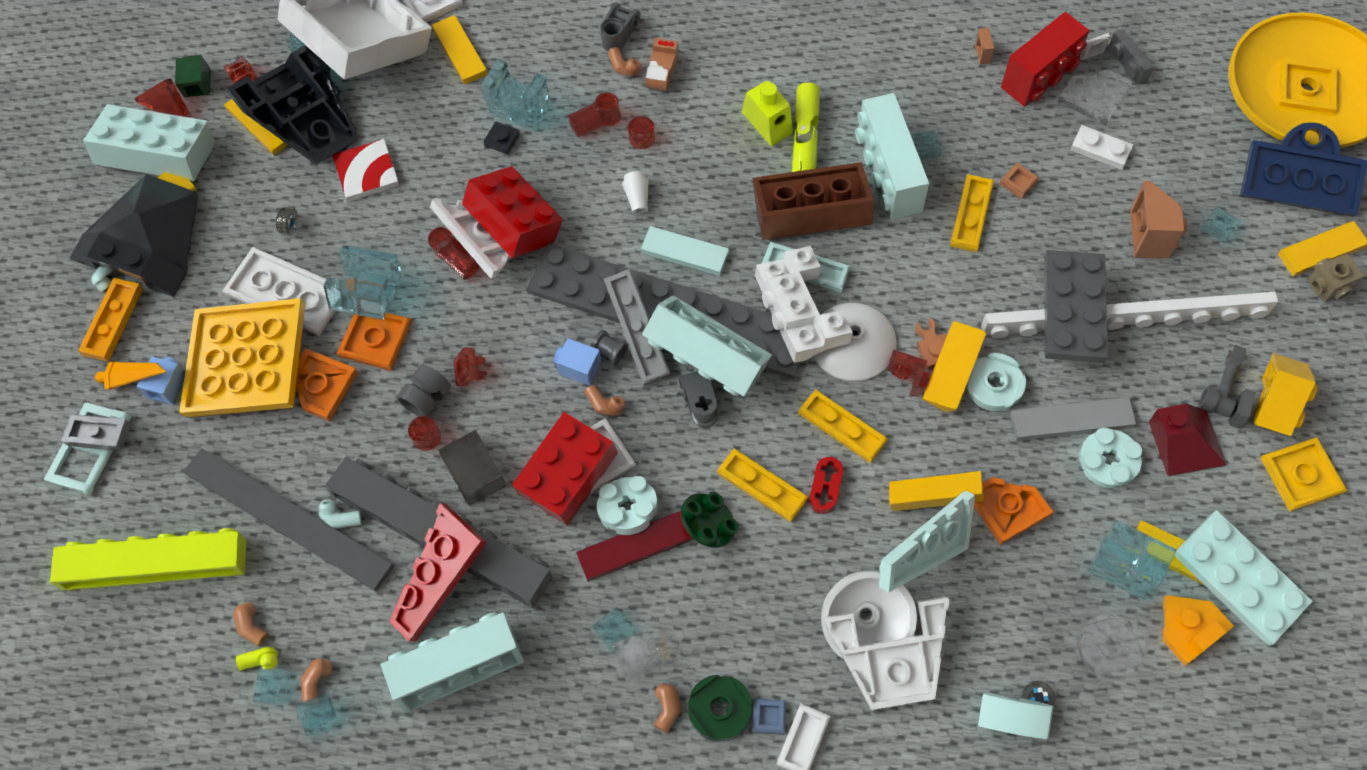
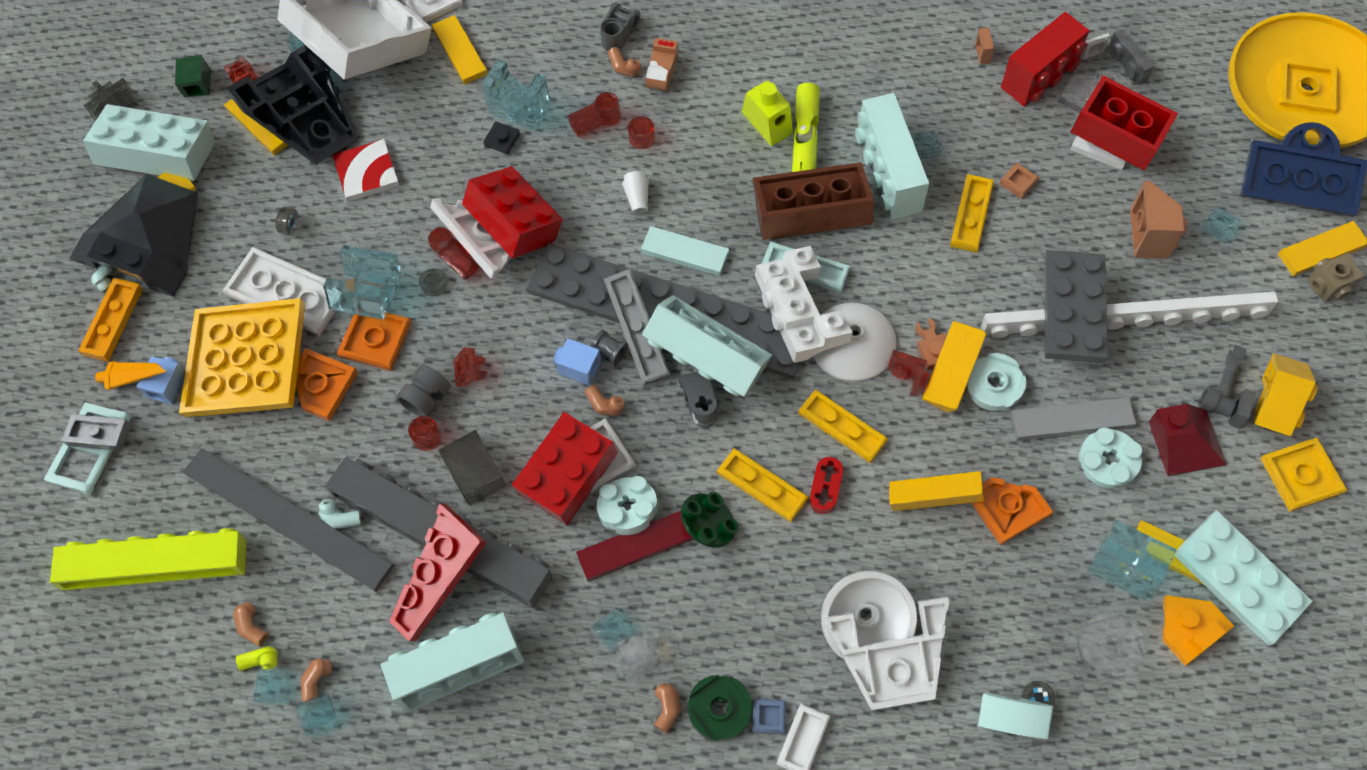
clear red tile [134,78,192,118] -> none
light aqua wing [879,490,975,592] -> none
none -> clear smoke hips [83,78,138,121]
none -> clear smoke tile [419,268,448,297]
none -> red brick [1070,75,1178,171]

